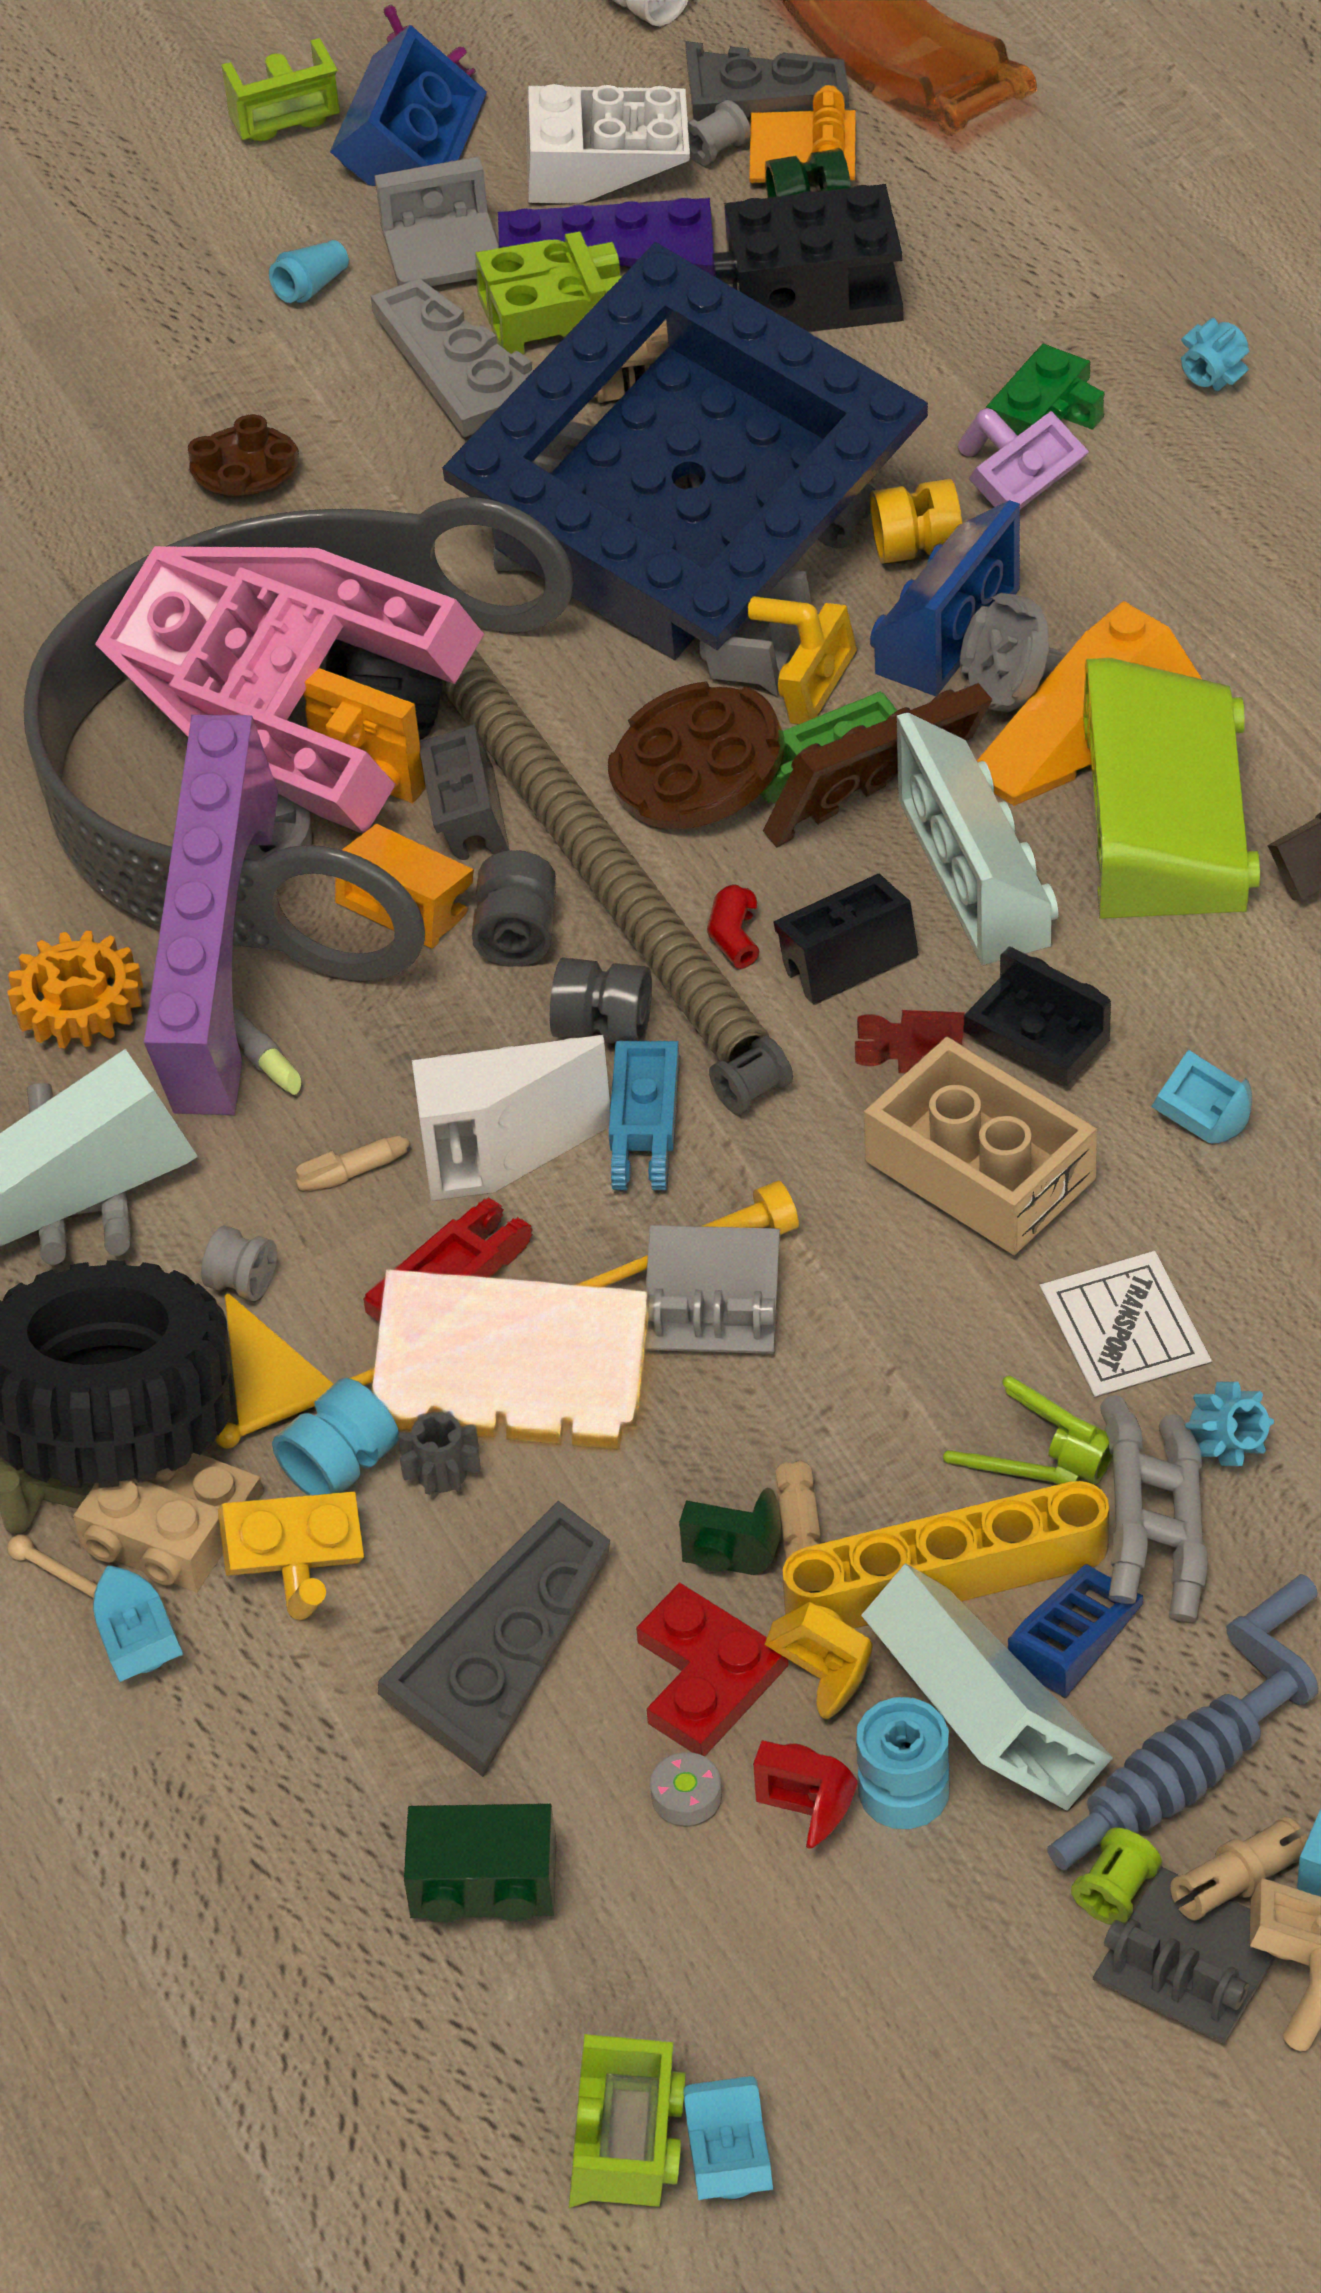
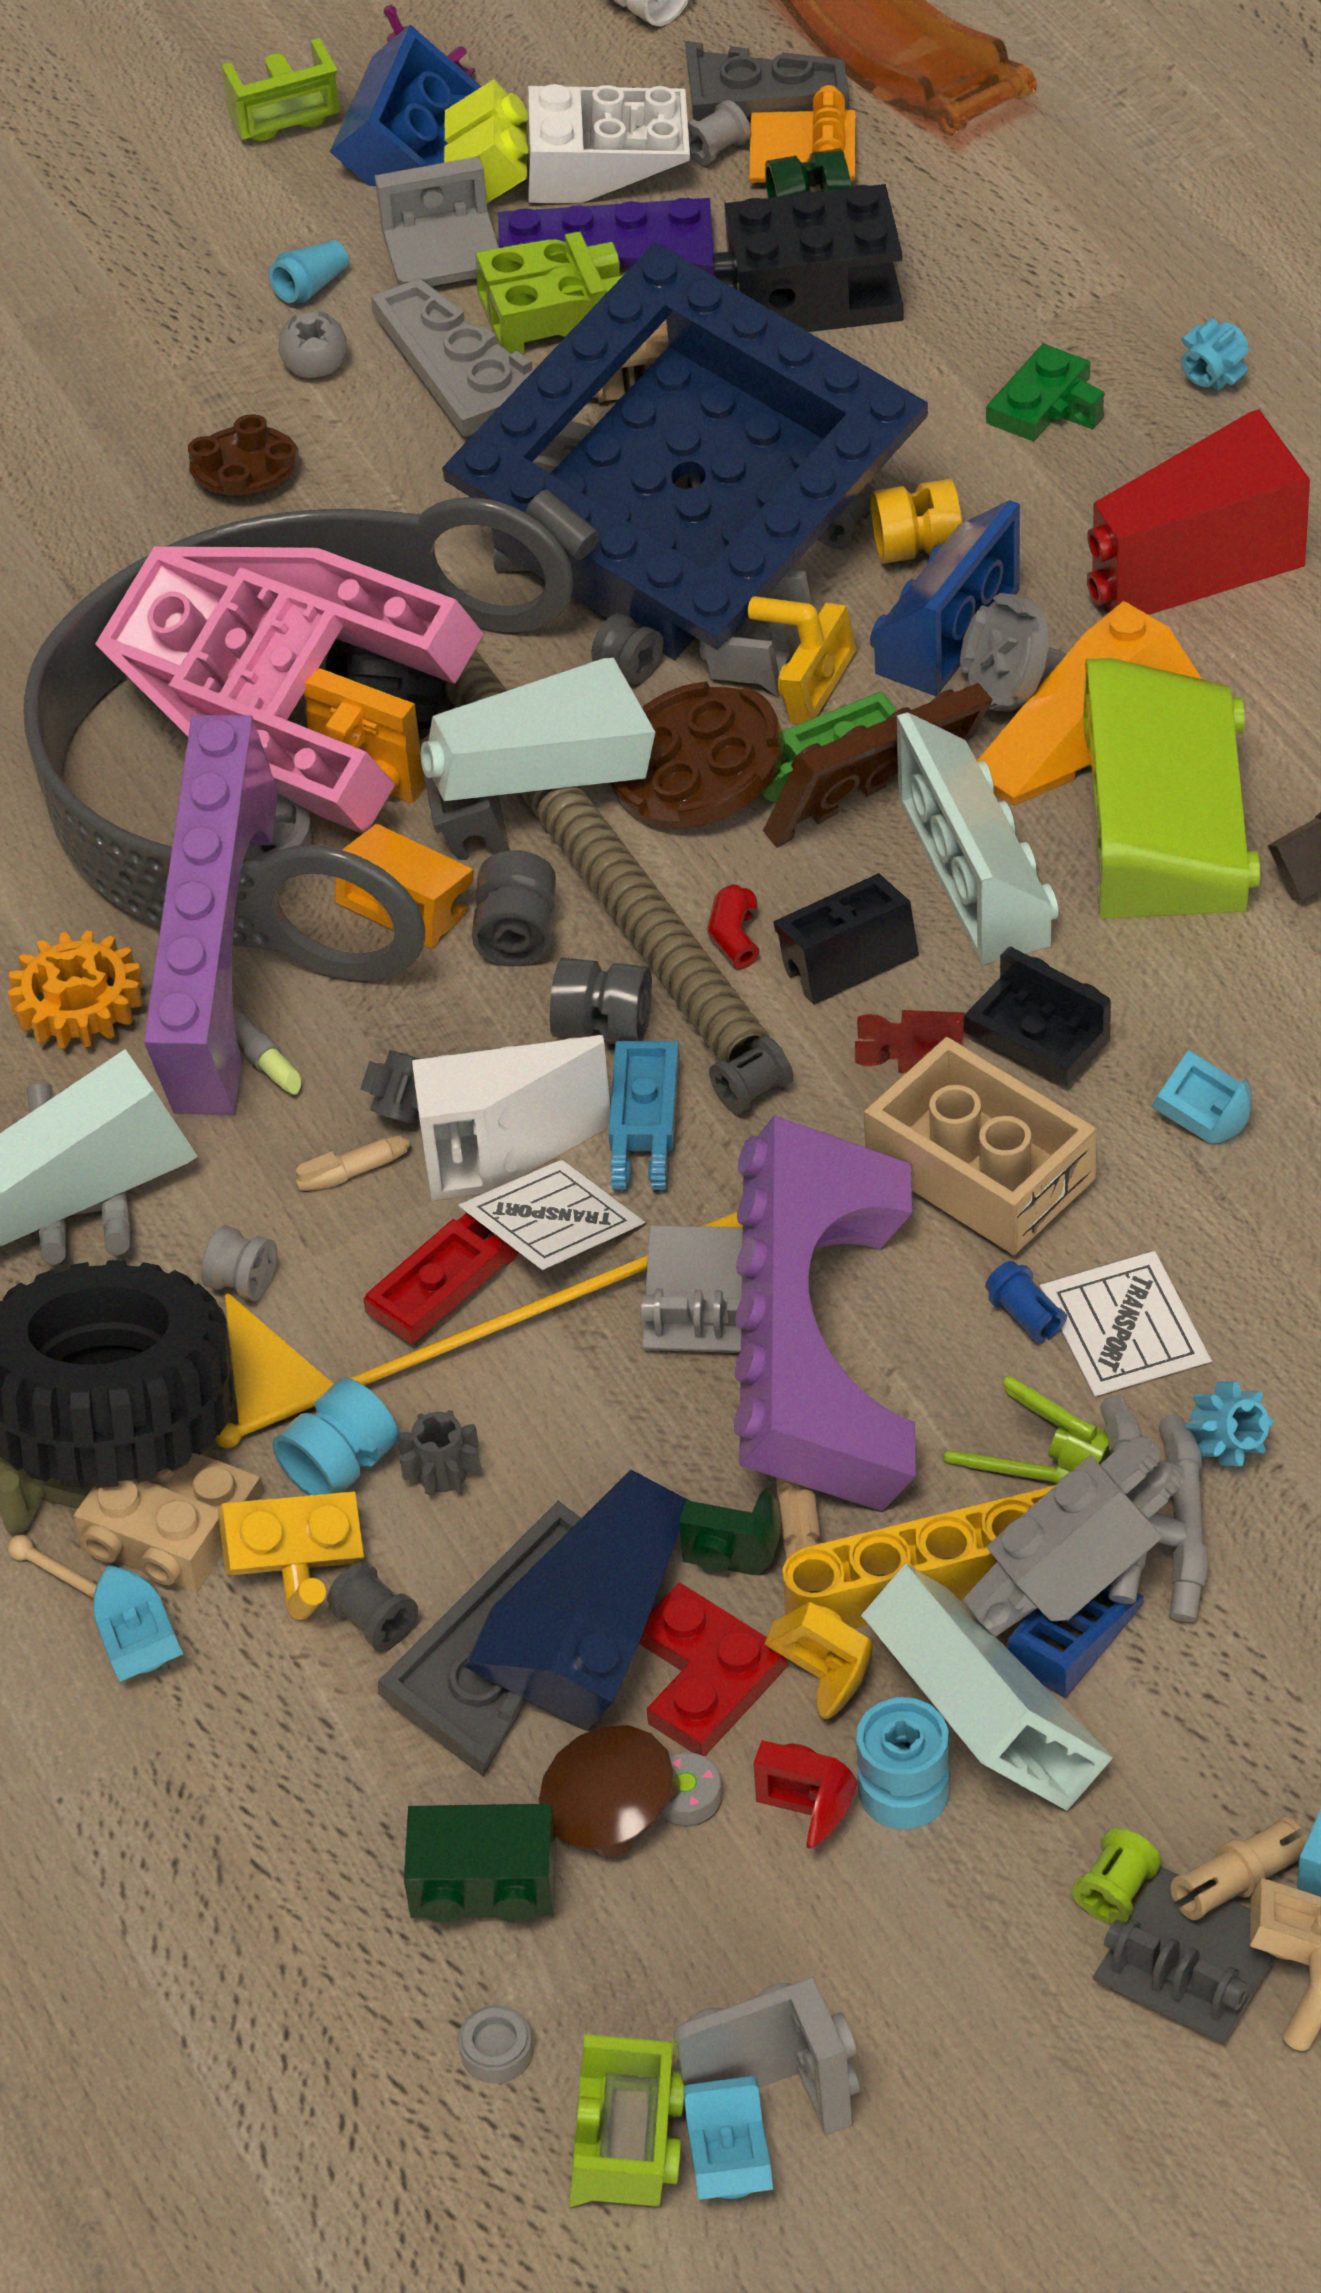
clear yellow hinge [372,1269,650,1450] -> none
lavender plate [958,408,1089,509] -> none
sand blue piece [1047,1574,1318,1870] -> none
none -> light grey piece [278,311,347,379]
none -> dark grey bush [327,1561,418,1651]
none -> dark grey gear [361,1050,420,1124]
none -> light aqua slope [421,658,655,801]
none -> neon yellow piece [444,79,529,203]
none -> white sticker [458,1159,646,1270]
none -> light grey tile [458,2006,533,2083]
none -> dark blue wedge [464,1470,690,1731]
none -> dark grey piece [525,489,600,560]
none -> reddish brown dish [539,1725,680,1858]
none -> dark grey wheel [591,613,664,685]
none -> light grey bracket [673,1977,860,2135]
none -> medium lavender arch [734,1115,916,1512]
none -> light grey hinge [963,1435,1183,1637]
none -> blue pin [985,1261,1067,1344]
none -> red slope [1087,409,1310,615]

